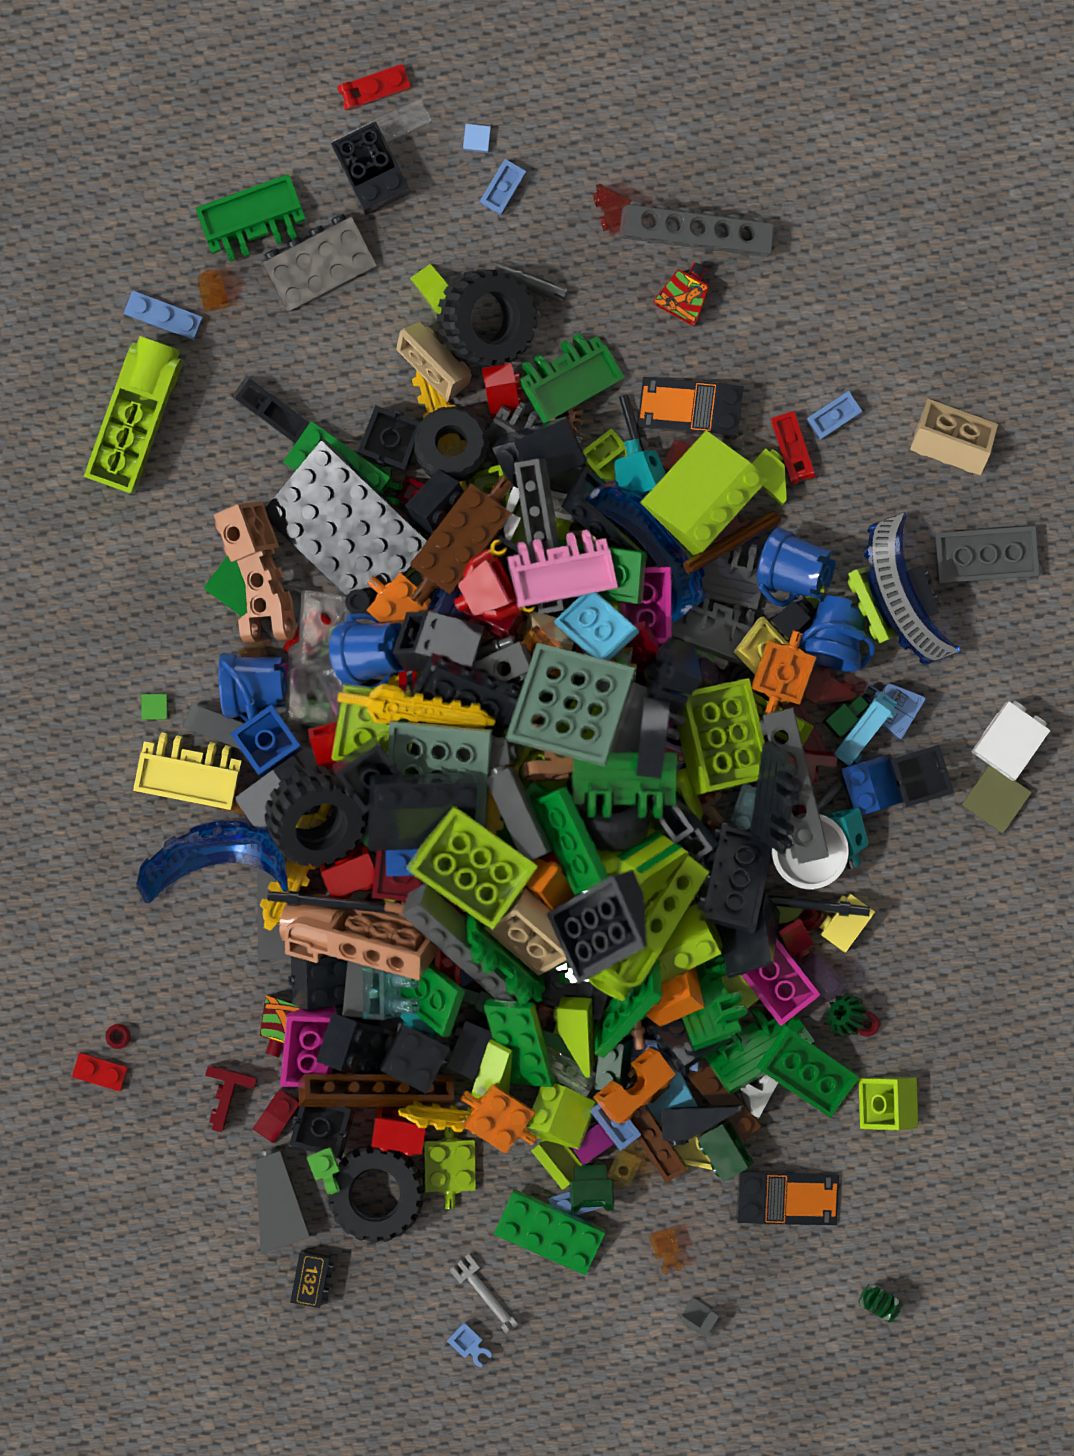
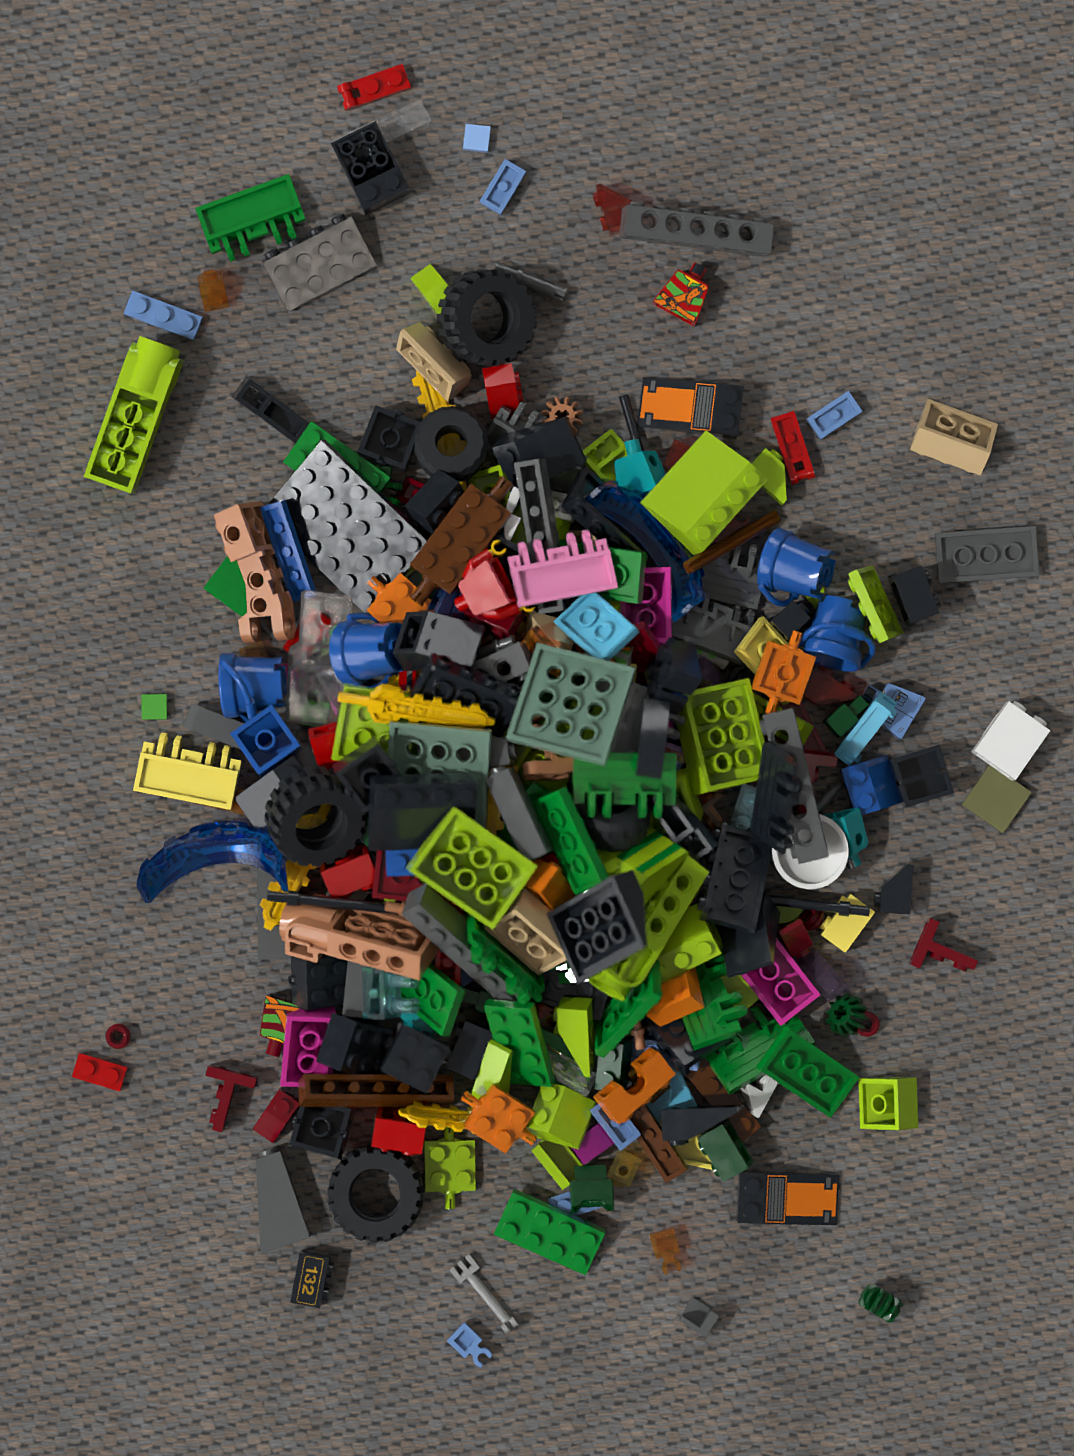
bright green plate [307,1147,341,1195] -> none
black tile [345,589,371,614] -> none
green hinge [519,333,625,423] -> none
windscreen [864,512,961,665] -> none
none -> blue plate [260,499,317,602]
none -> black slope [874,864,914,915]
none -> dark red bracket [908,918,978,972]

